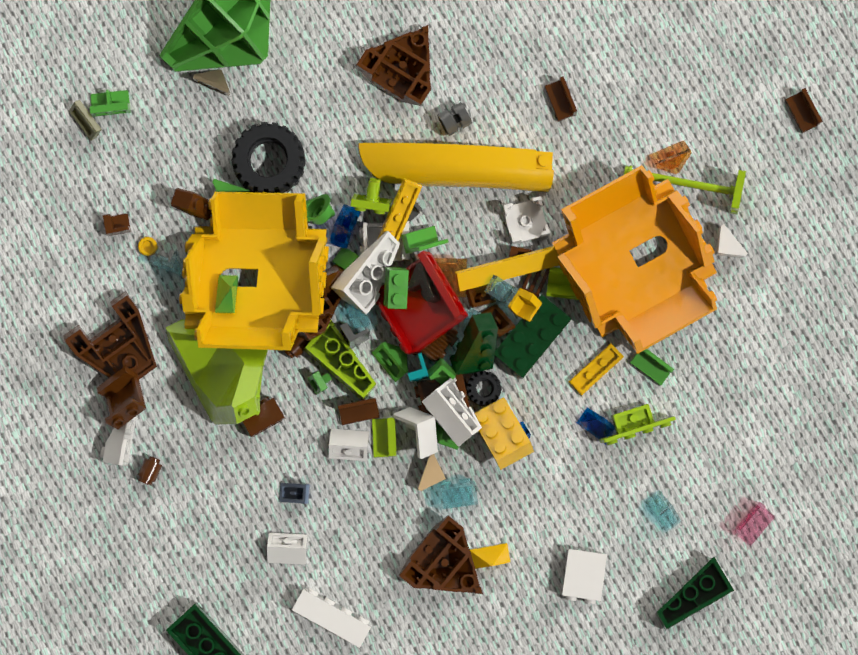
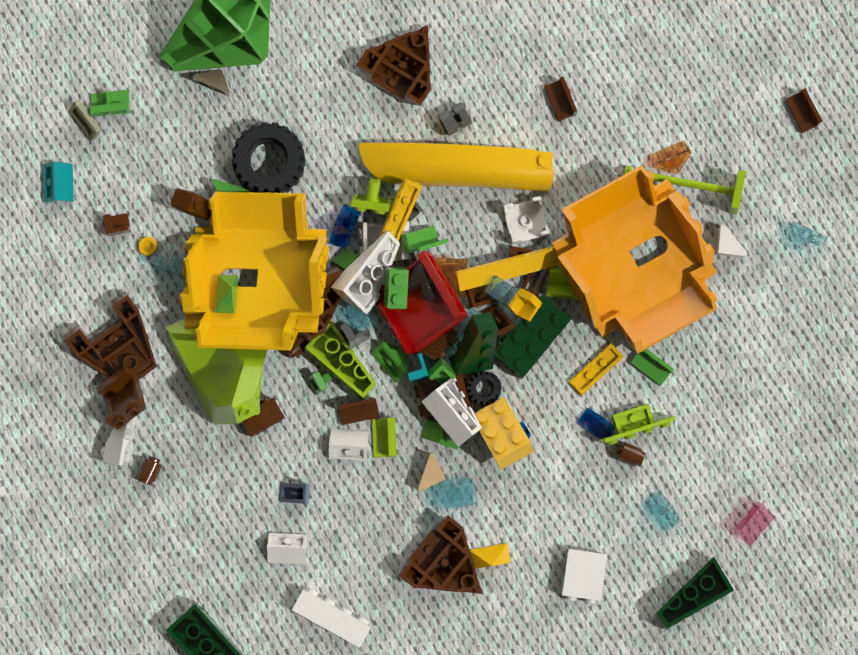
bright green piece [306,194,335,225] -> none
white panel [393,407,438,459] -> none
none -> teal panel [43,162,74,203]
none -> reddish brown brick [615,442,646,467]
none -> clear light blue slope [789,221,828,252]

